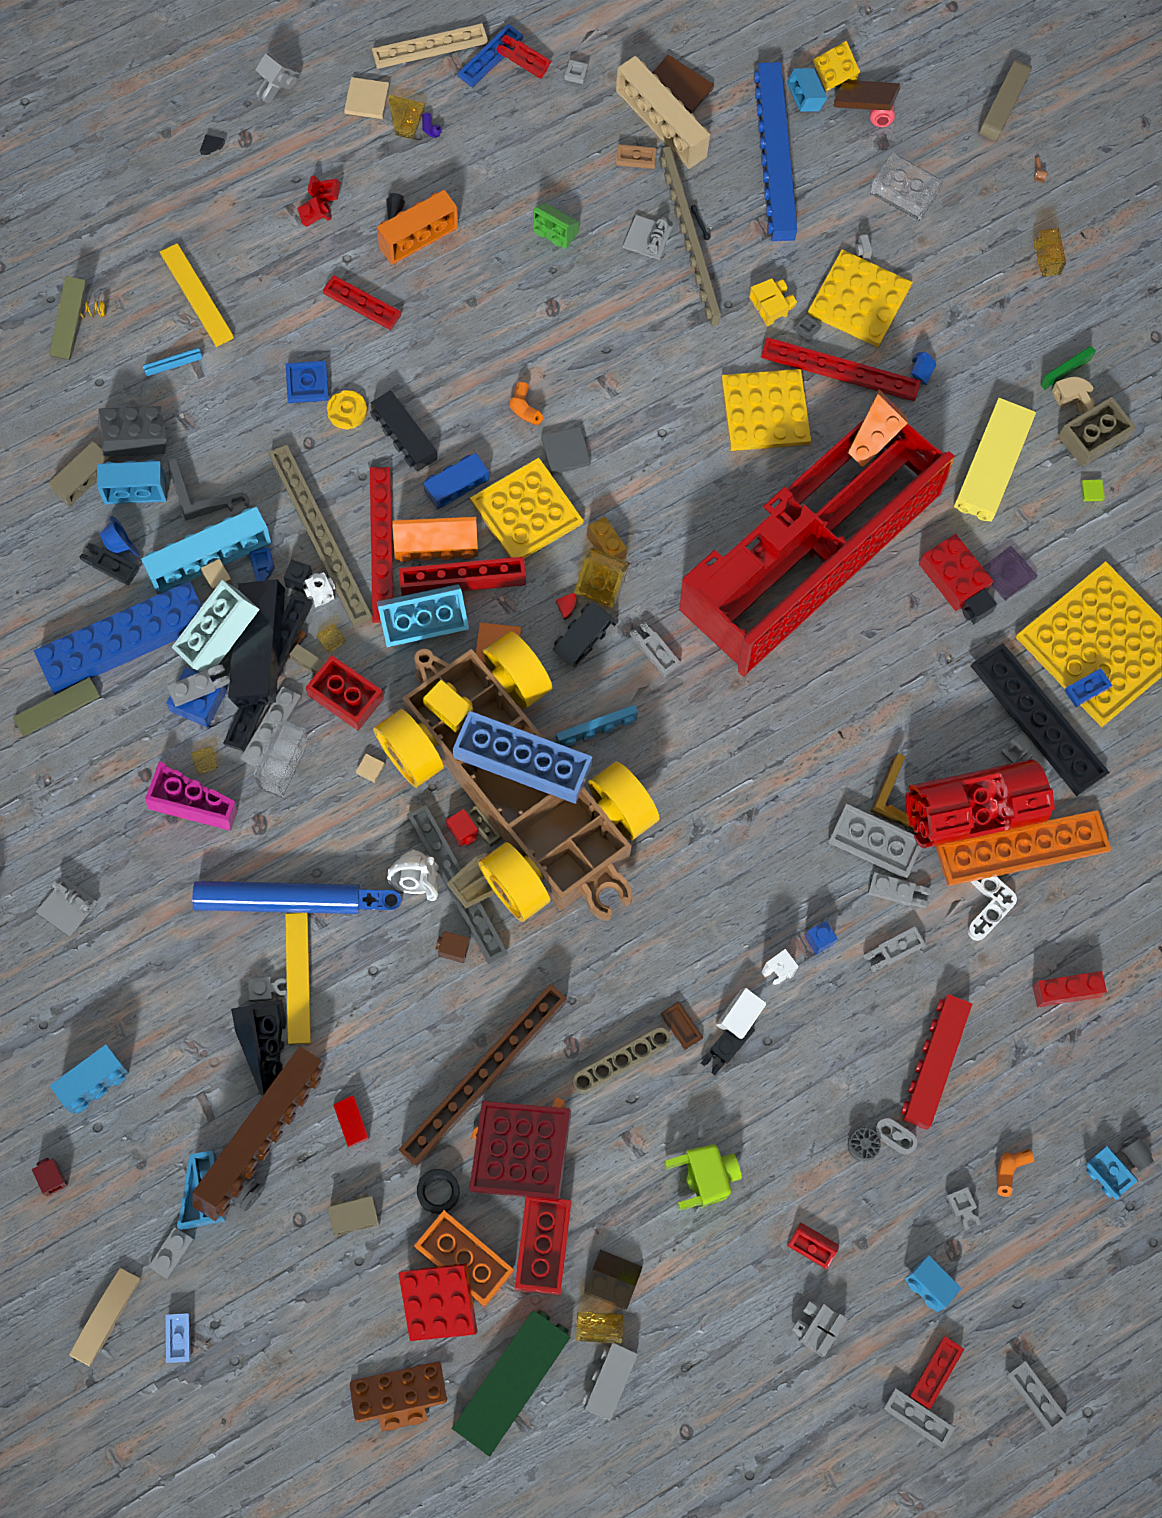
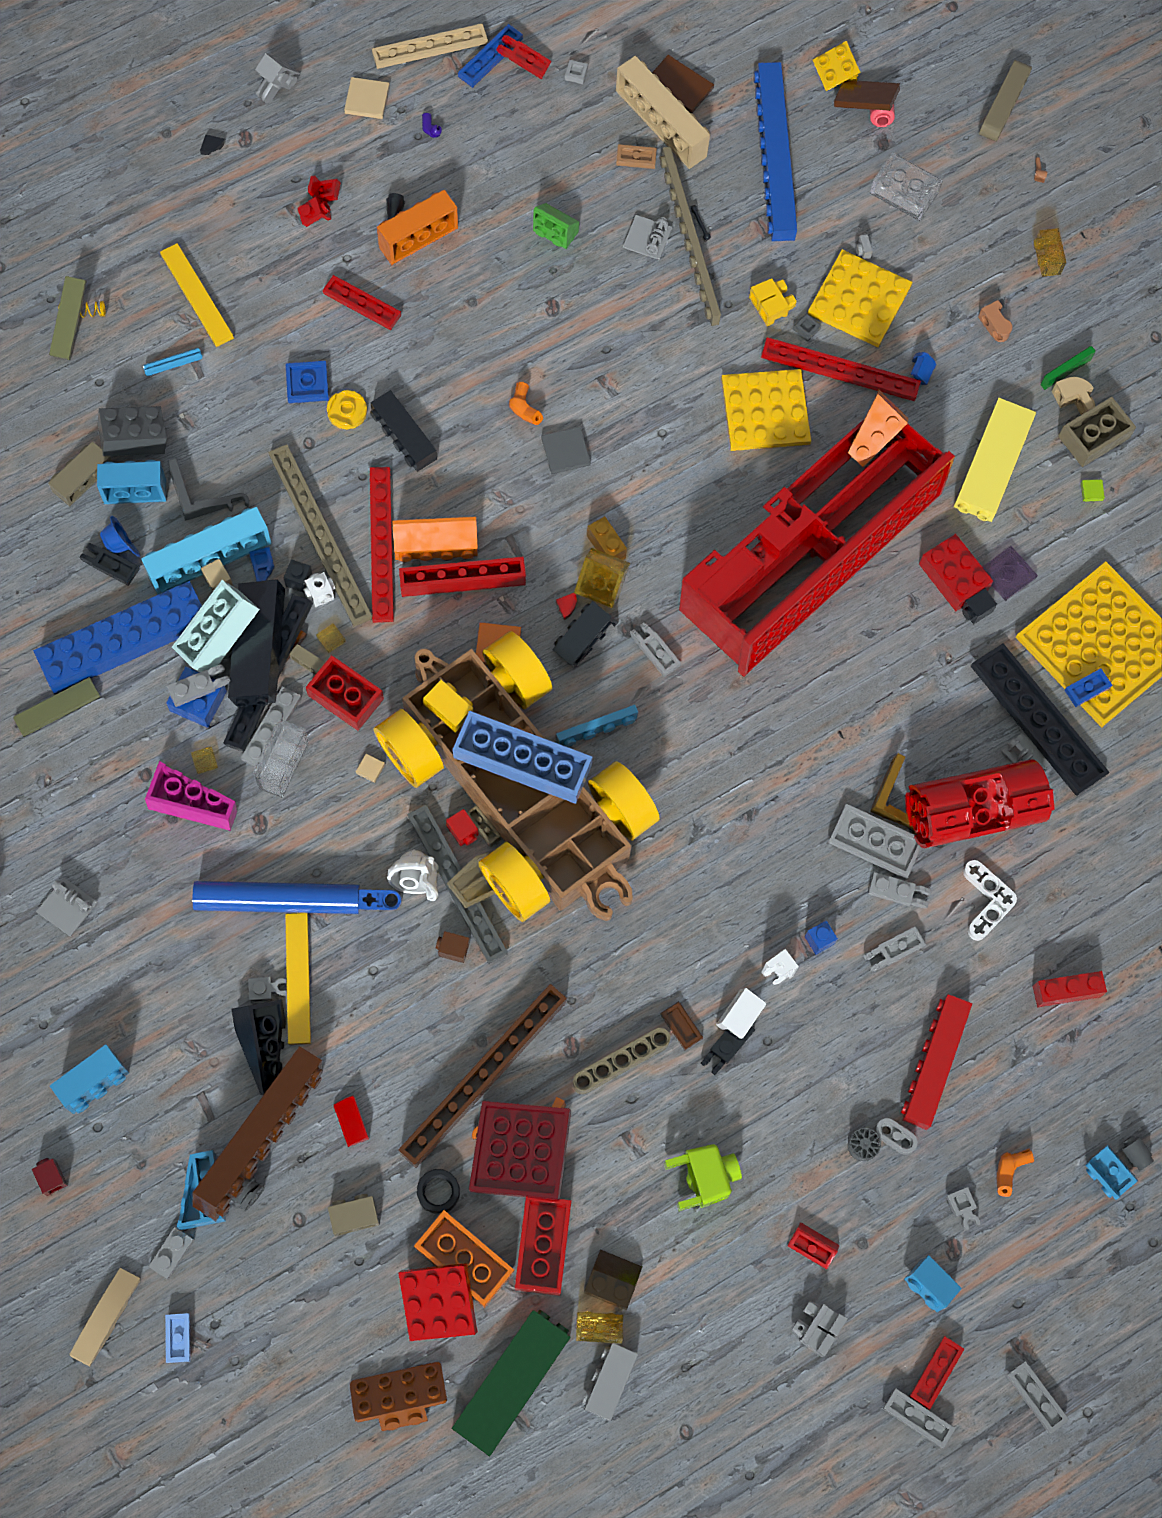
medium azure brick [377,584,469,647] -> none
clear yellow wing [388,94,425,140] -> none
blue brick [424,453,489,510] -> none
yellow plate [470,458,584,559] -> none
dark azure brick [787,68,827,112] -> none
orange plate [935,810,1111,886] -> none
none -> nougat leg [978,300,1012,342]

